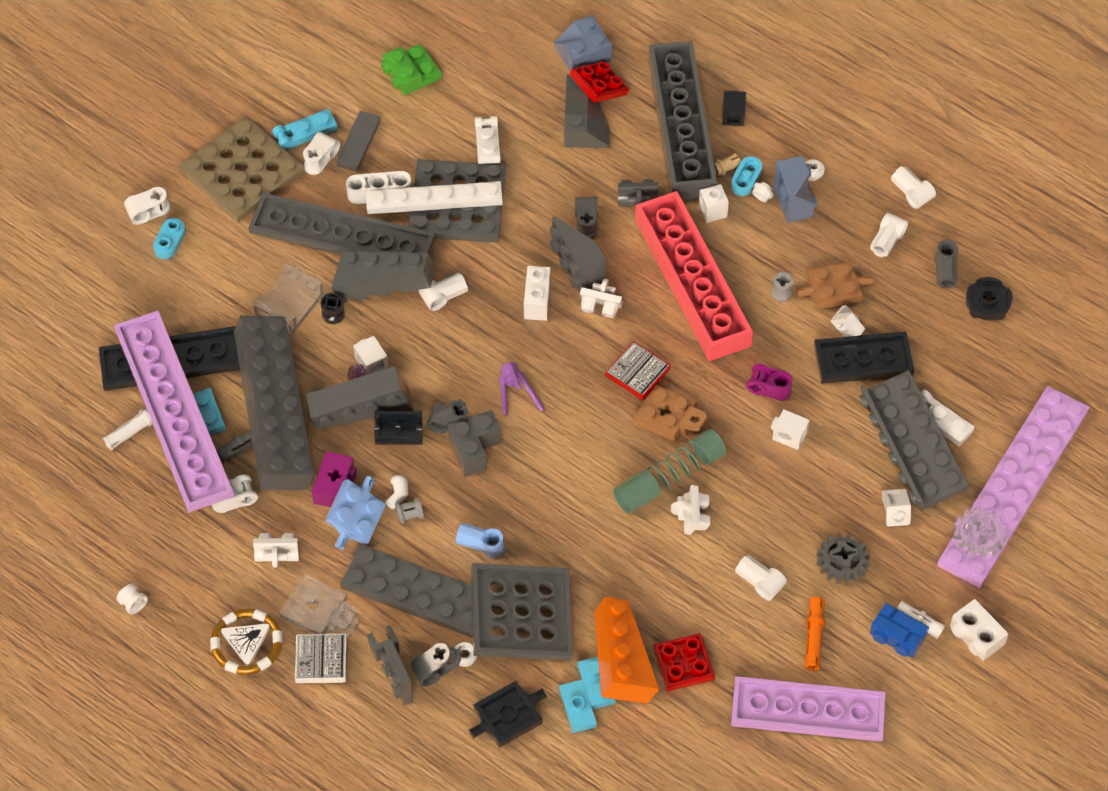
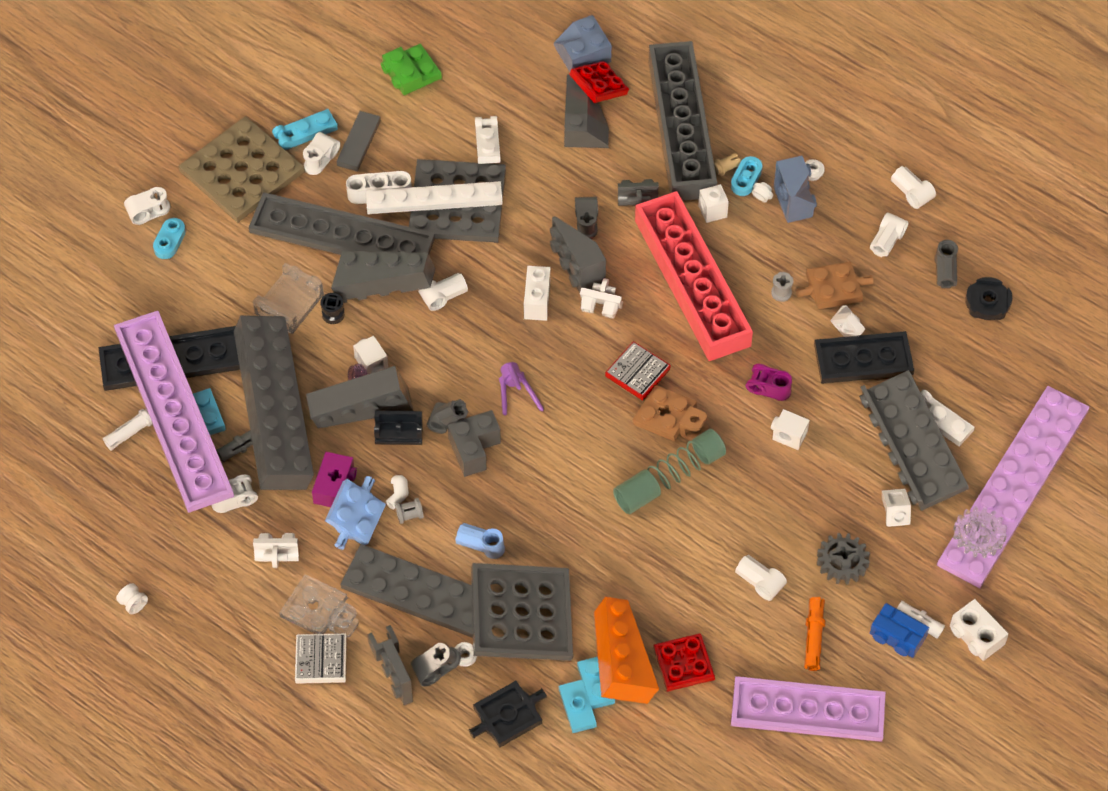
piece [210,609,283,675] -> none
white hips [671,485,710,535] -> none
black brick [722,91,746,126] -> none

